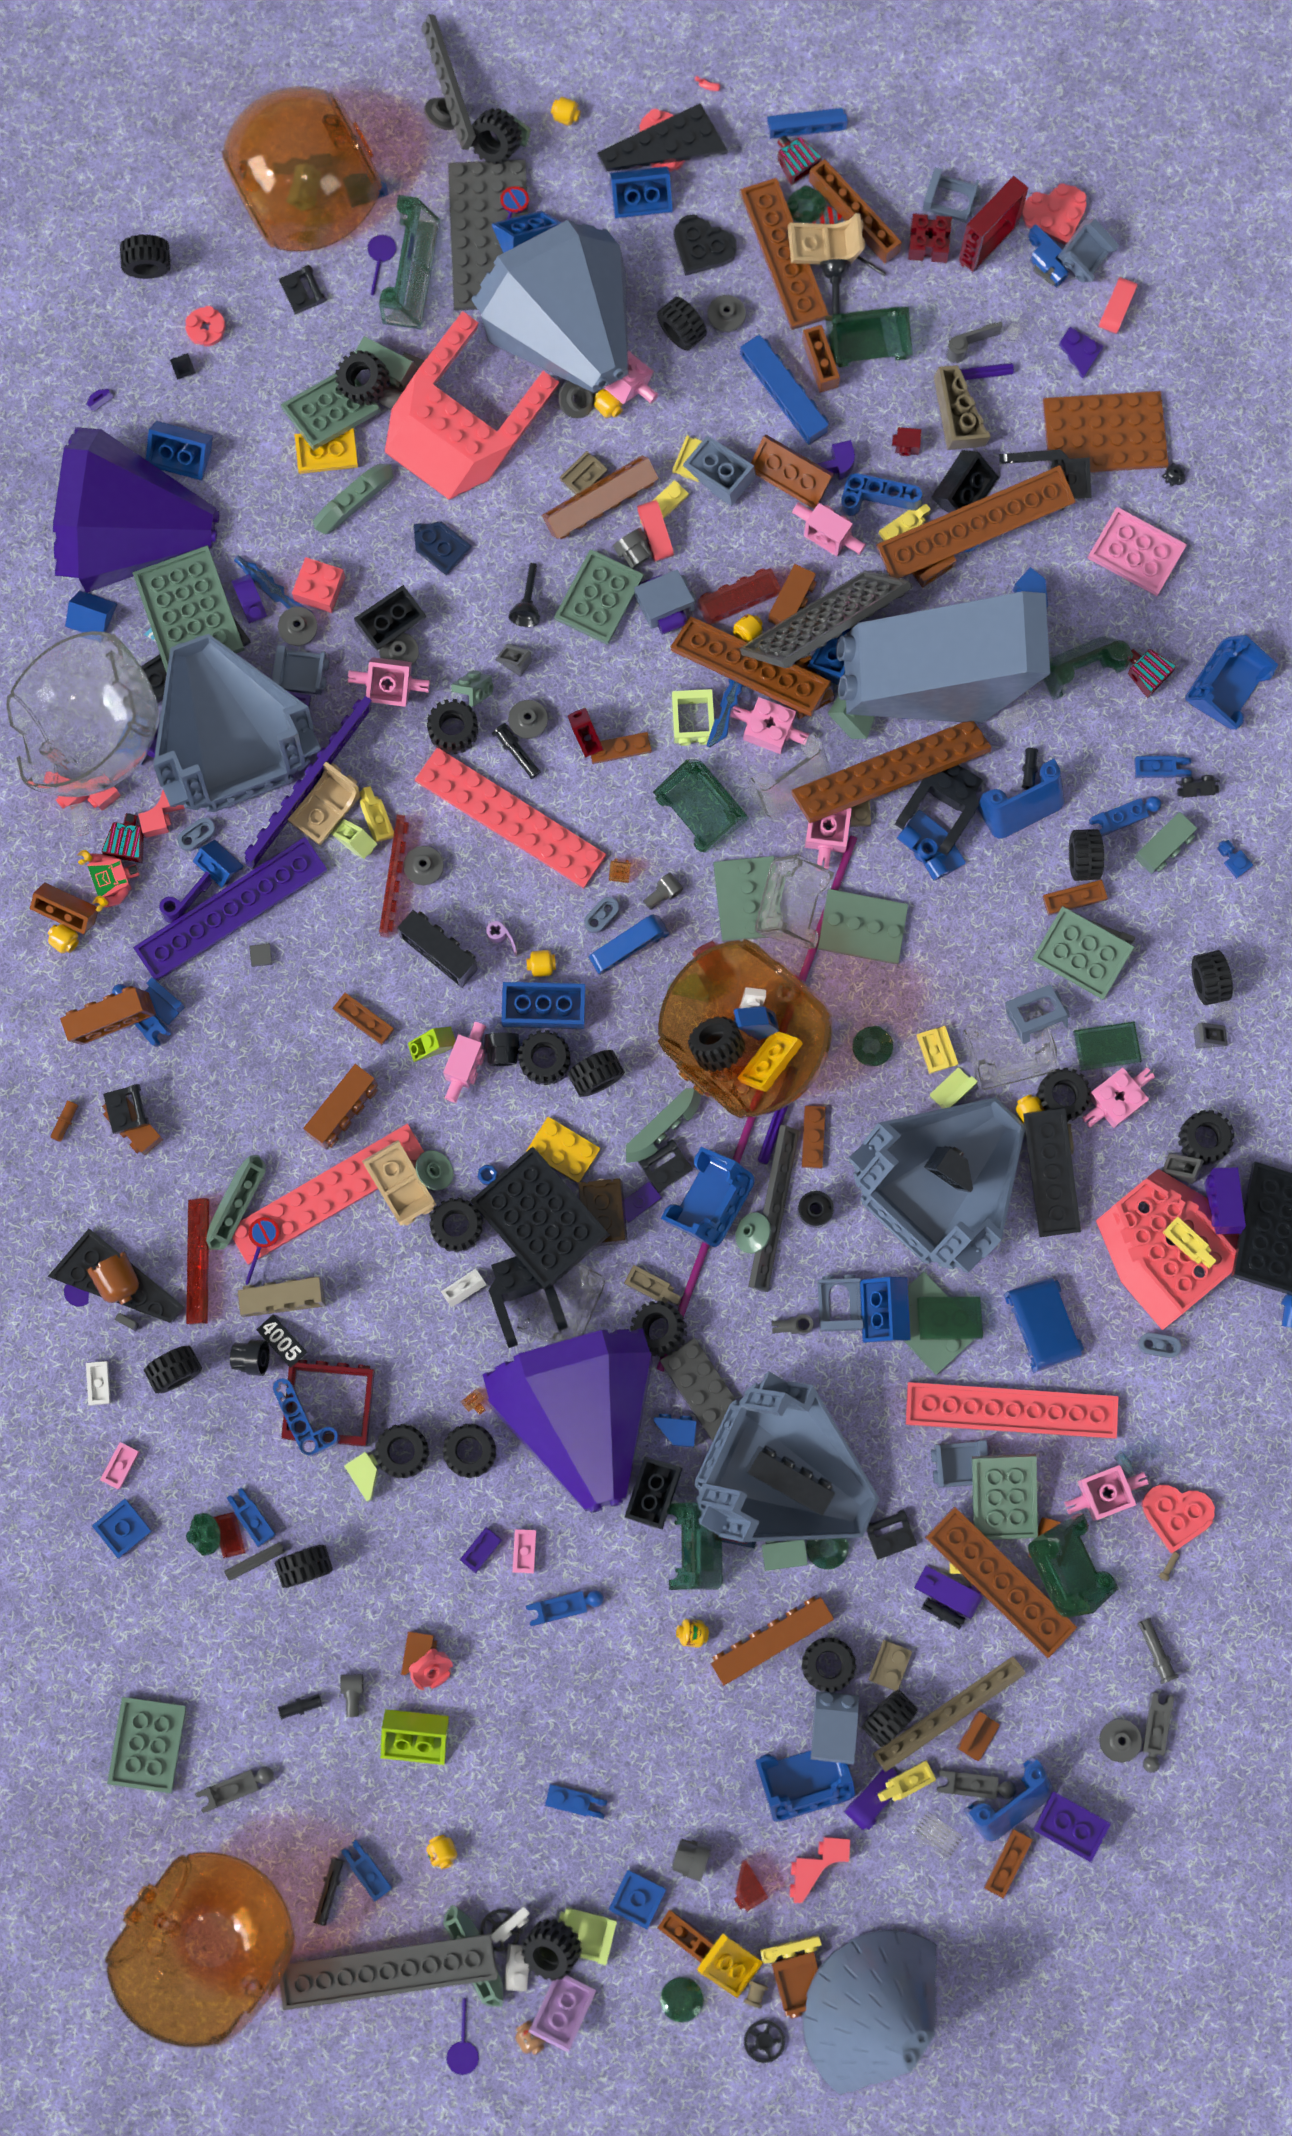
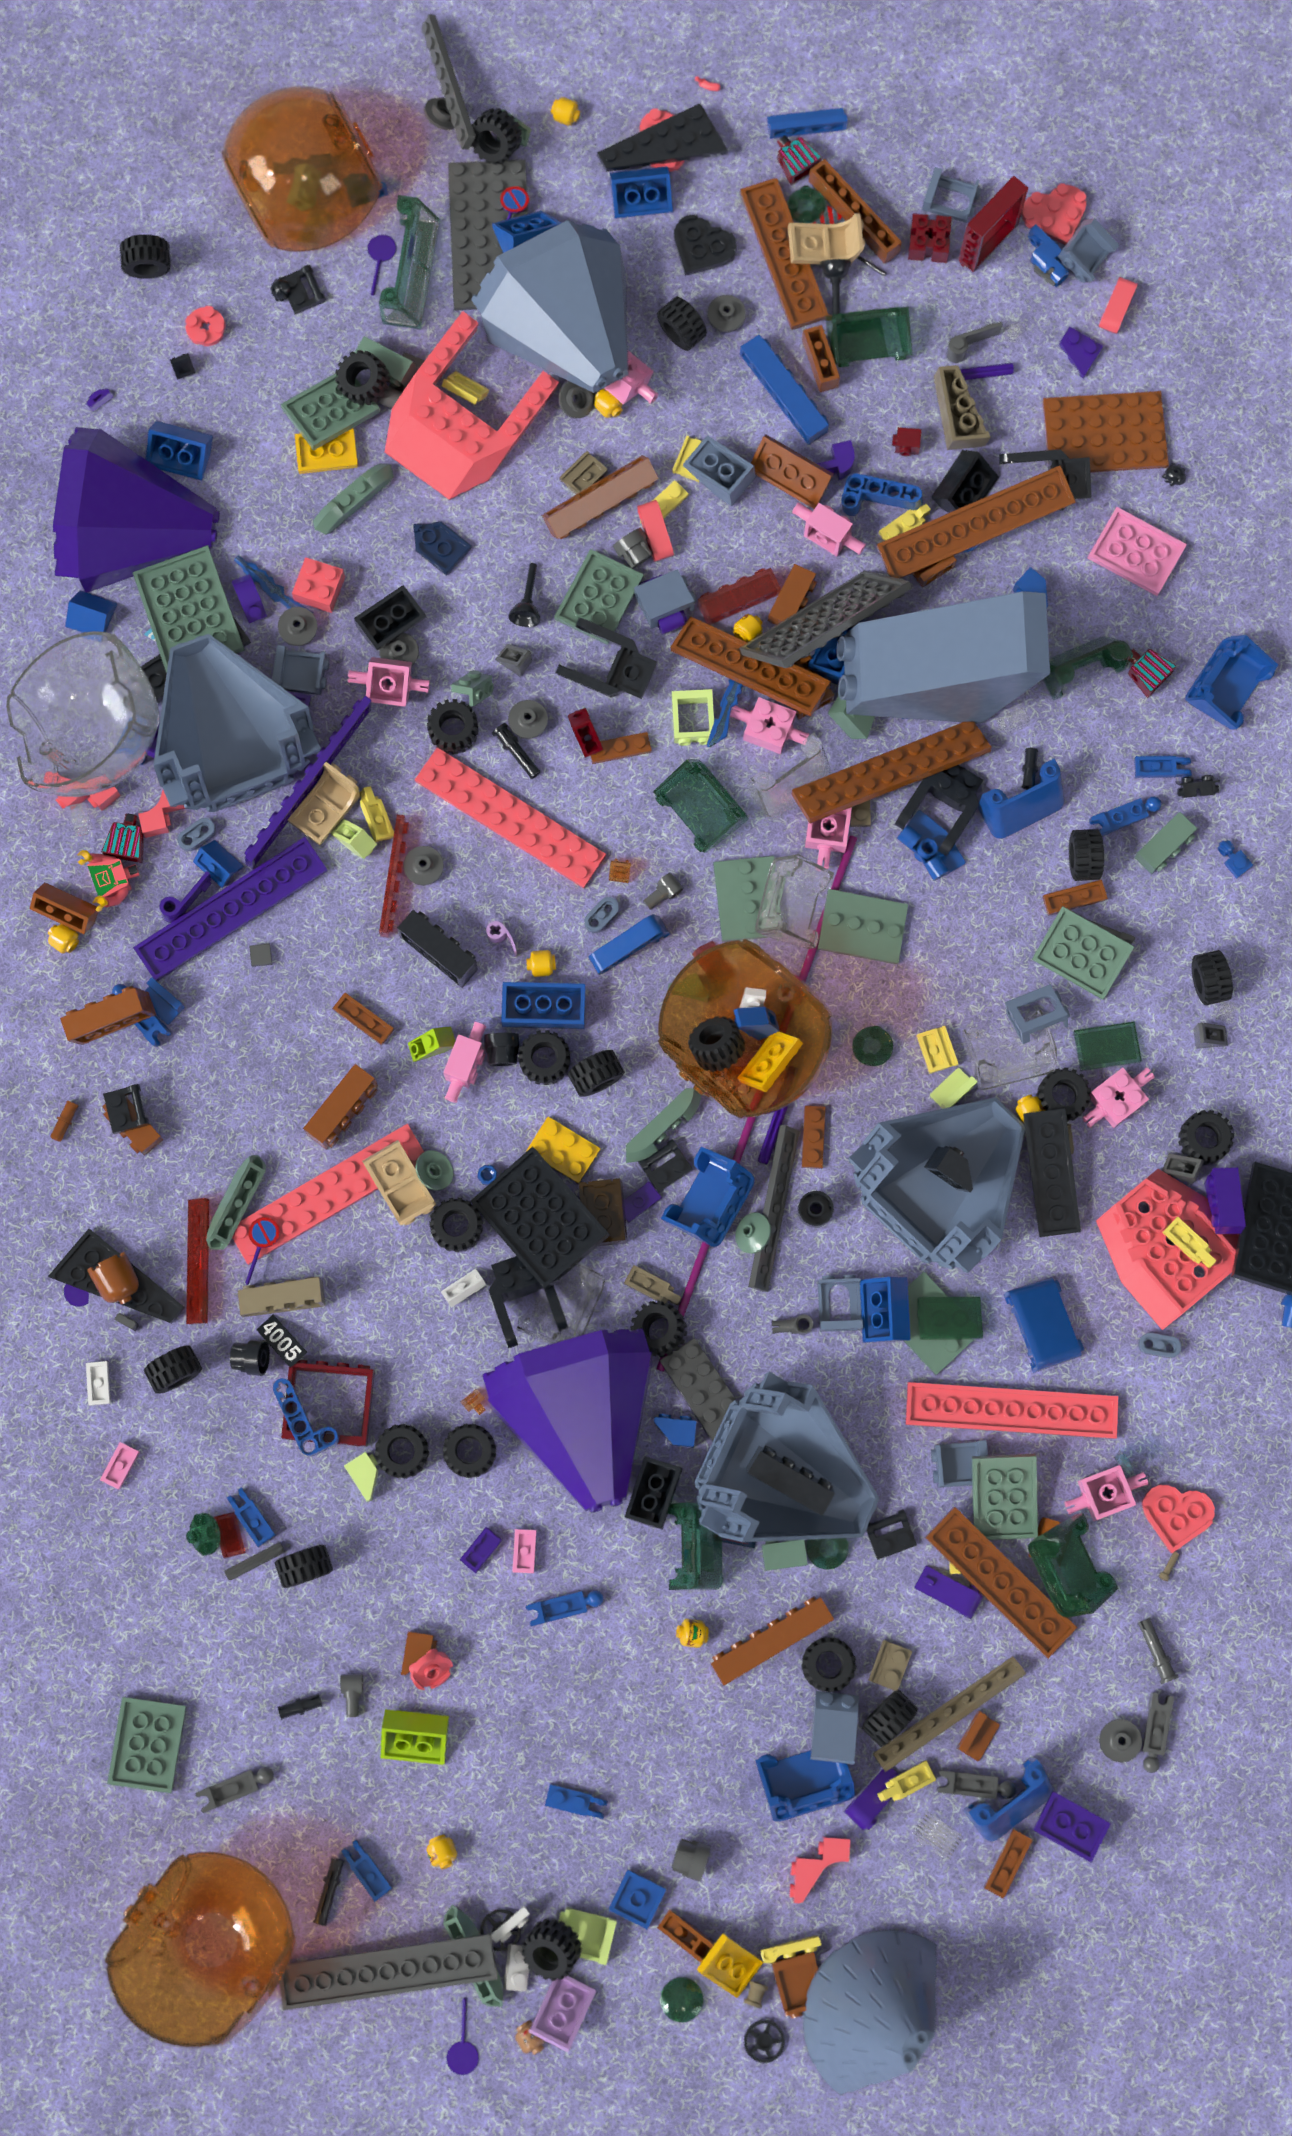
blue plate [92,1498,152,1559] -> none
clear red slope [734,1859,769,1912] -> none
black pin [921,1597,965,1630] -> none
none -> black animal [270,277,290,302]
none -> light yellow plate [441,371,489,405]
none -> black plate [555,617,658,699]

